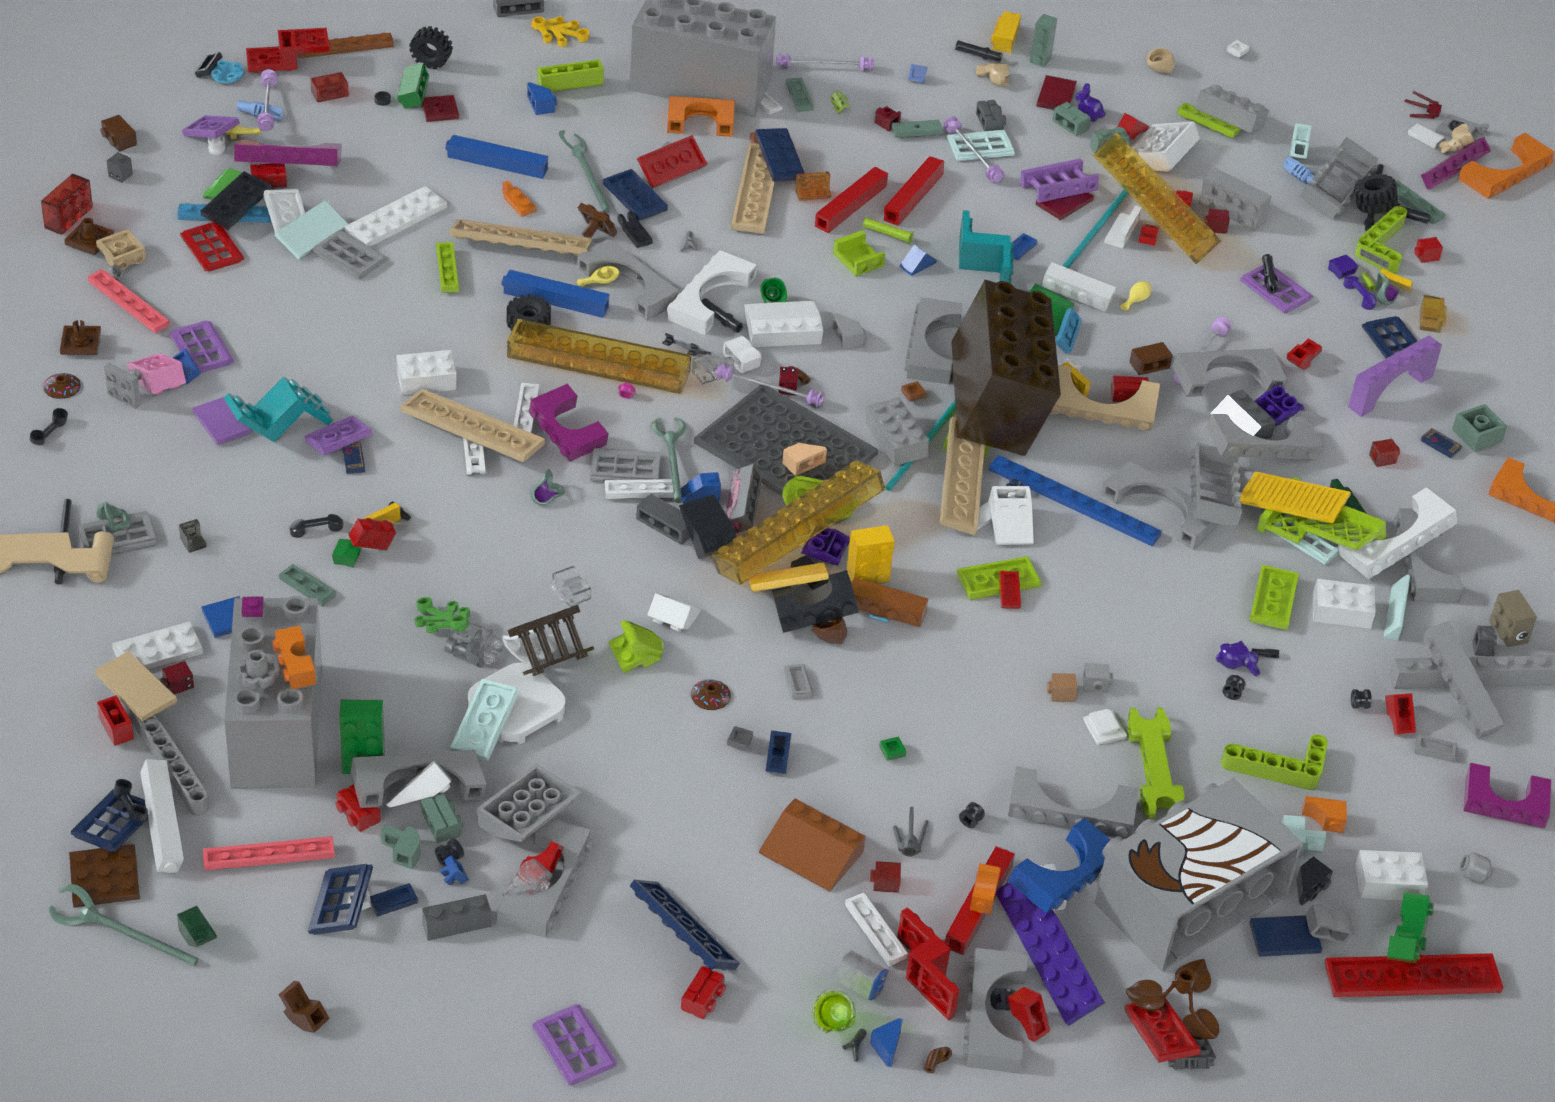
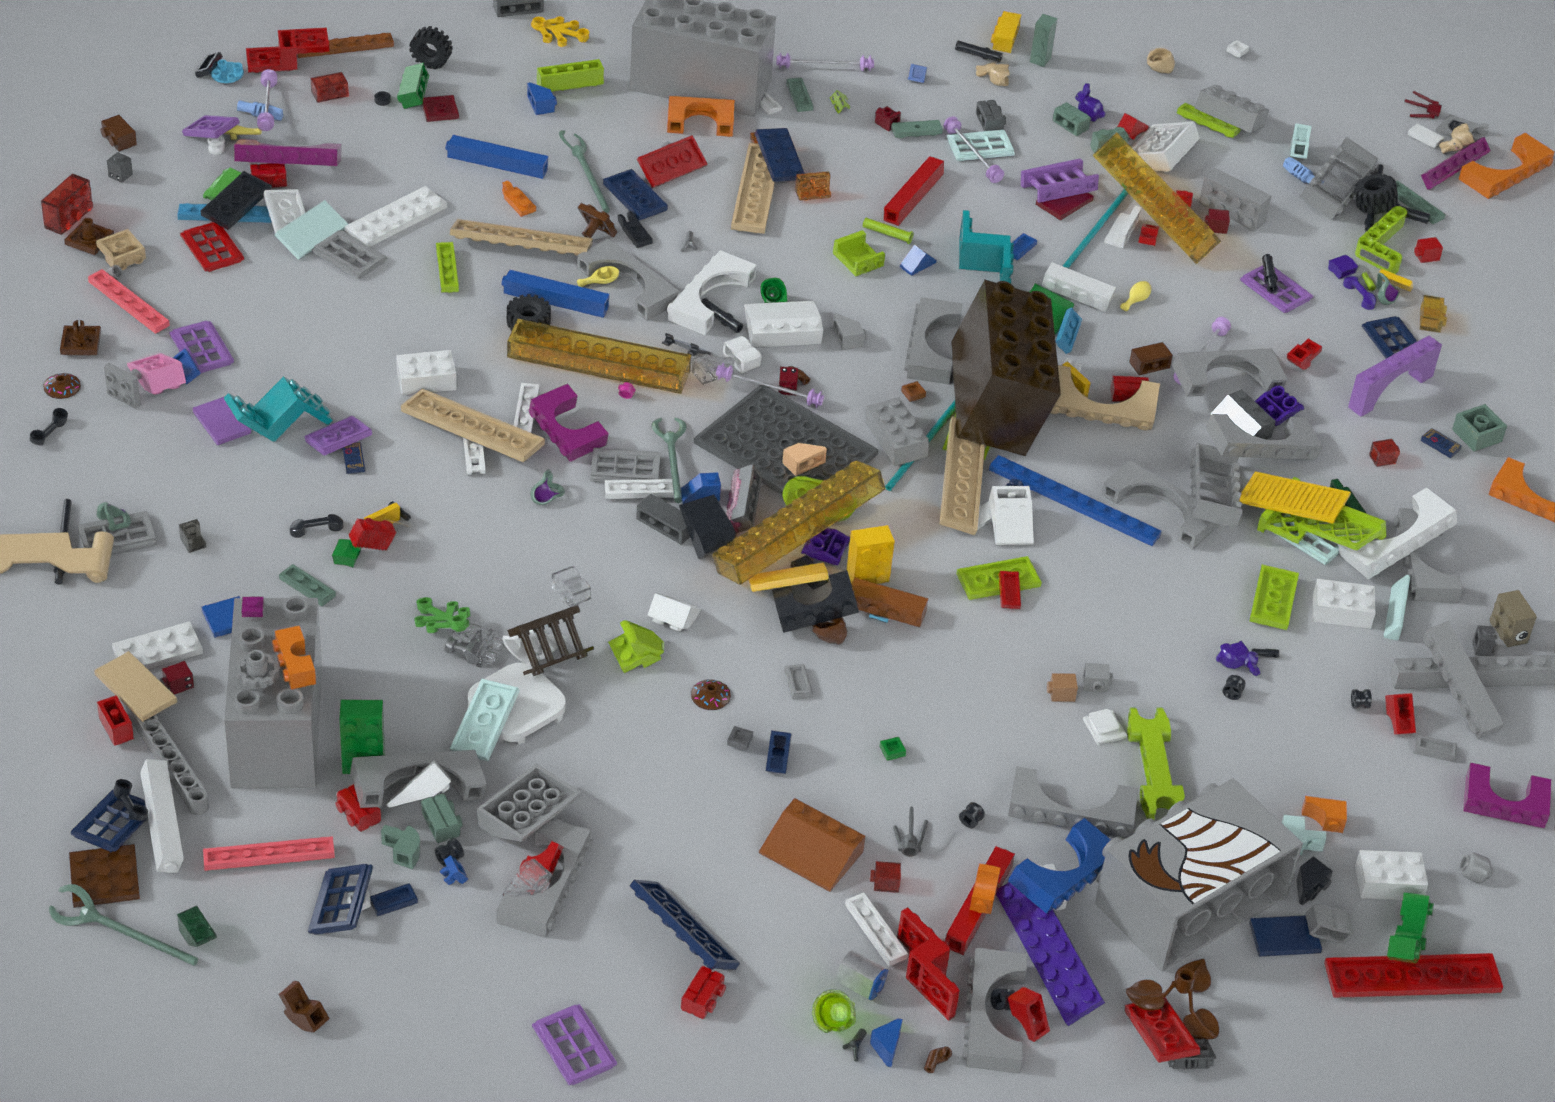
dark grey brick [422,894,491,941] -> none
red brick [815,167,888,233] -> none
dark red tile [1036,75,1077,110] -> none
lime beam [1221,734,1328,790] -> none

